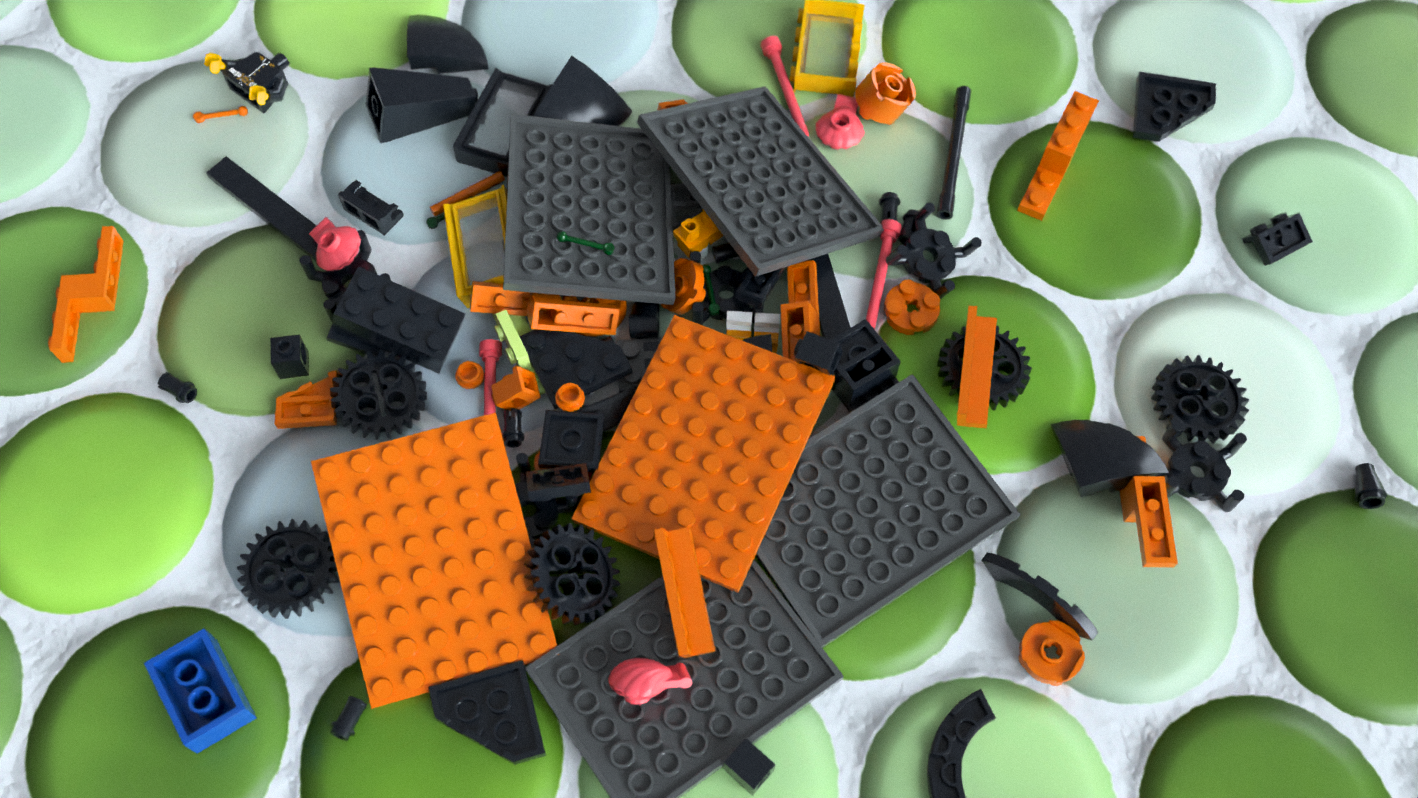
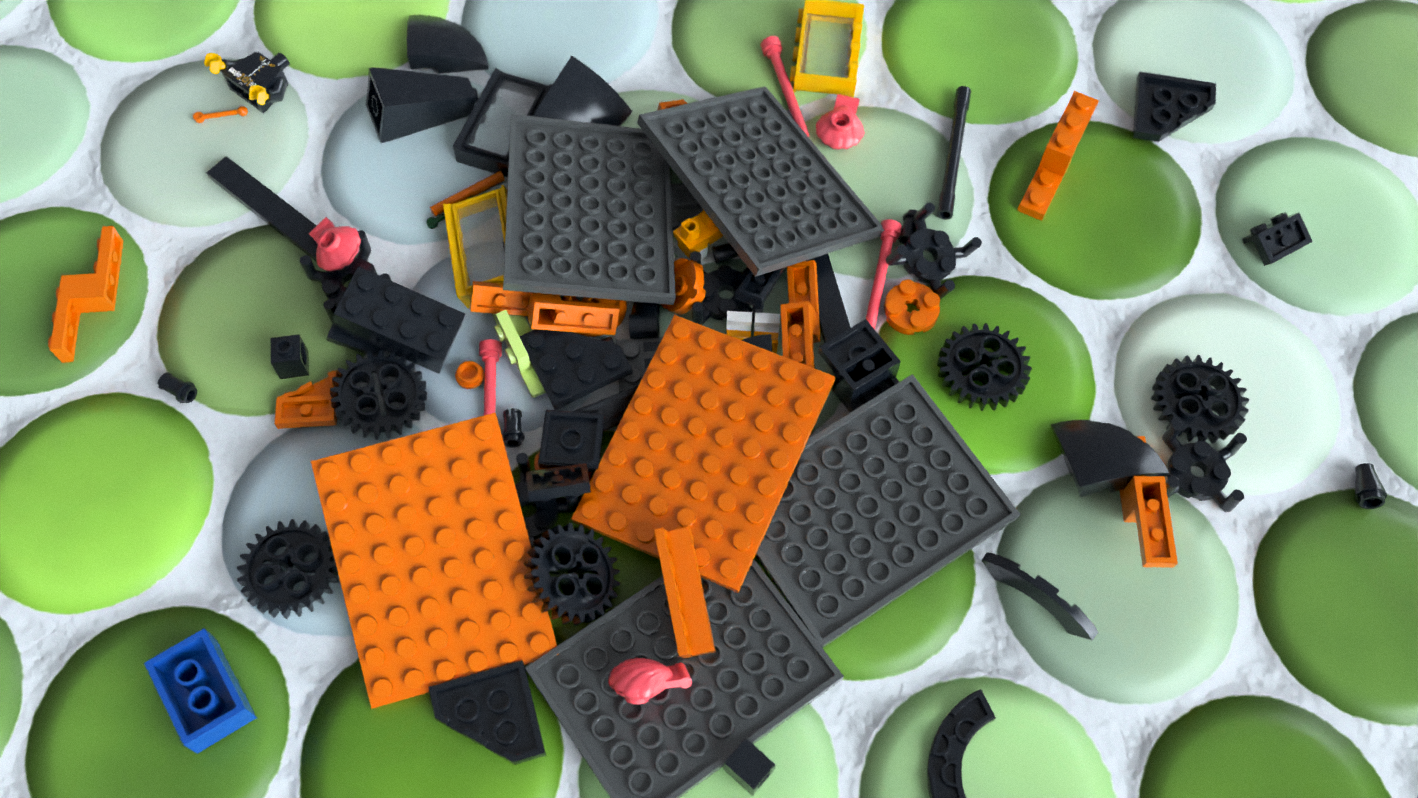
black pin [330,696,367,741] -> none
black hinge [338,180,404,236] -> none
orange brick [491,365,541,411] -> none
orange plate [555,383,585,412] -> none
dark green hinge [556,231,615,255] -> none
dark green hinge [702,264,720,316] -> none
black brick [794,331,843,376] -> none
orange brick [855,62,916,125] -> none
black pin [879,192,900,222] -> none
orange fence [957,305,997,429] -> none
orange plate [1018,620,1085,686] -> none

